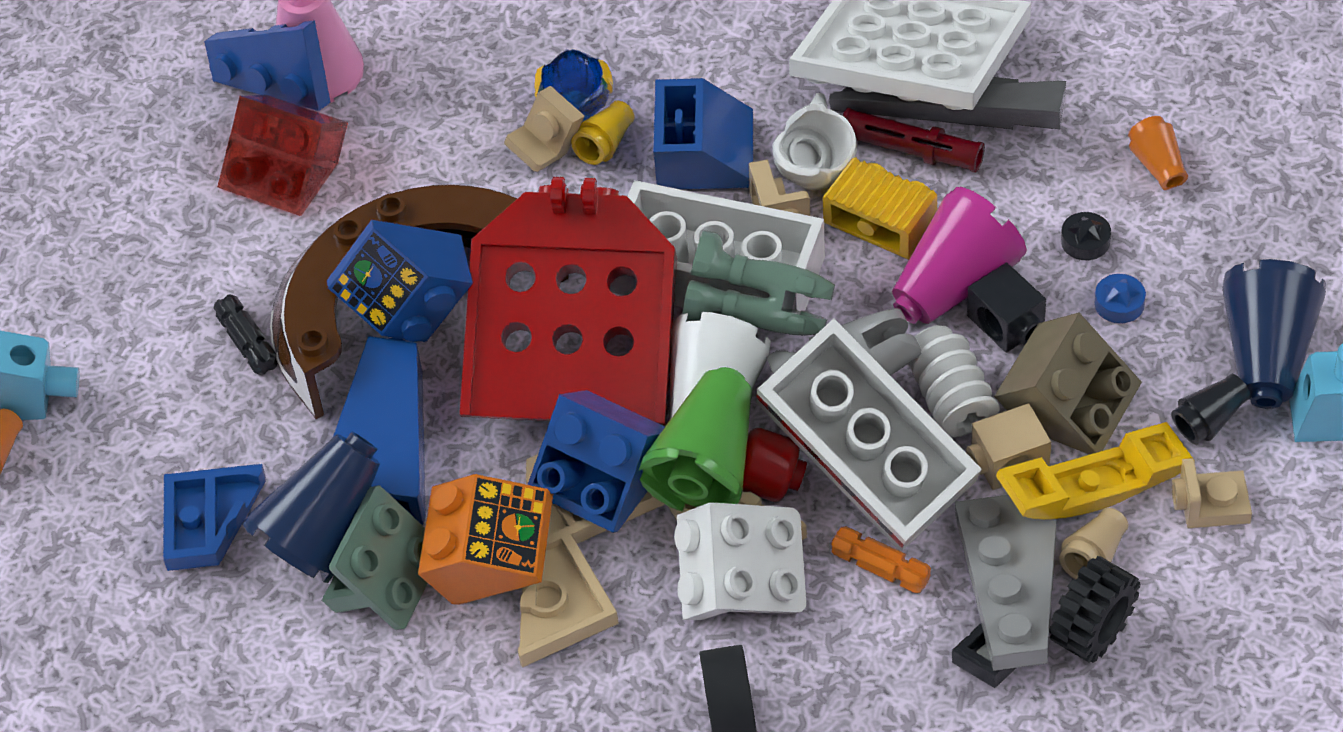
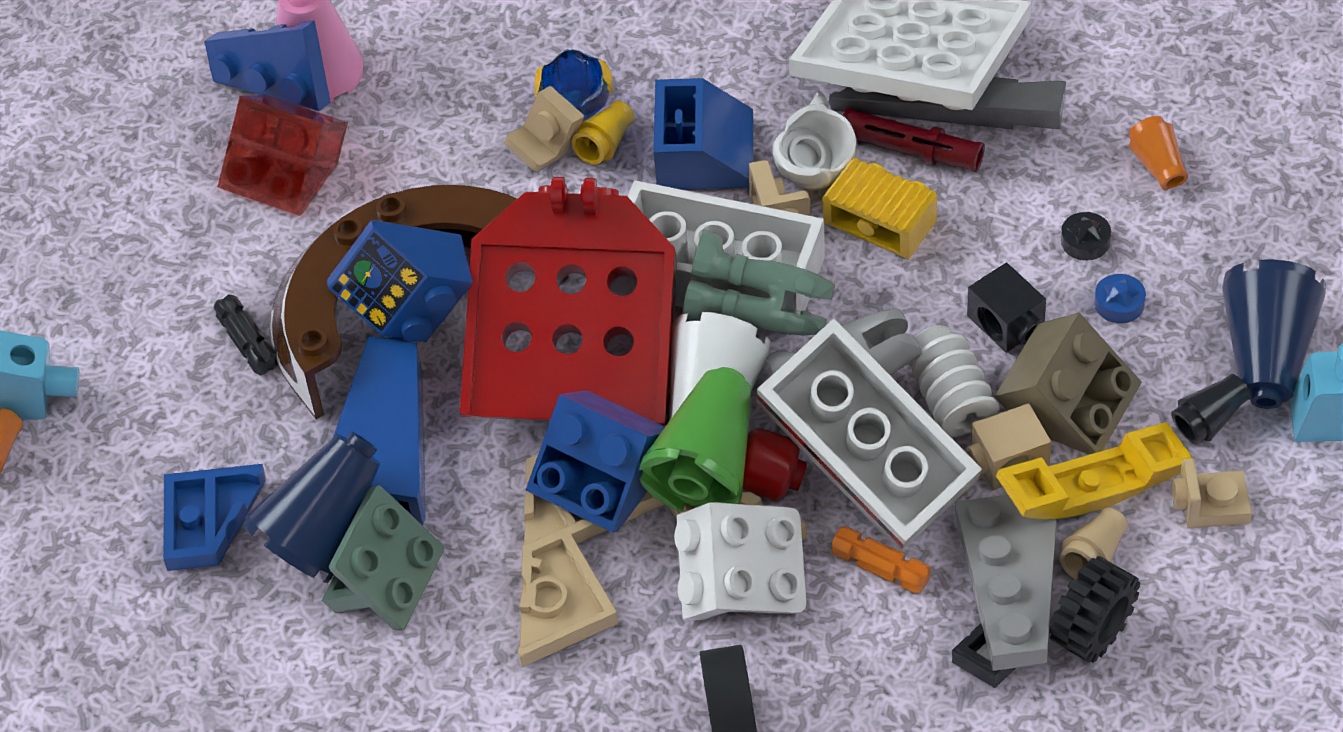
orange slope [418,474,553,605] -> none
dark pink cone [892,187,1027,324] -> none

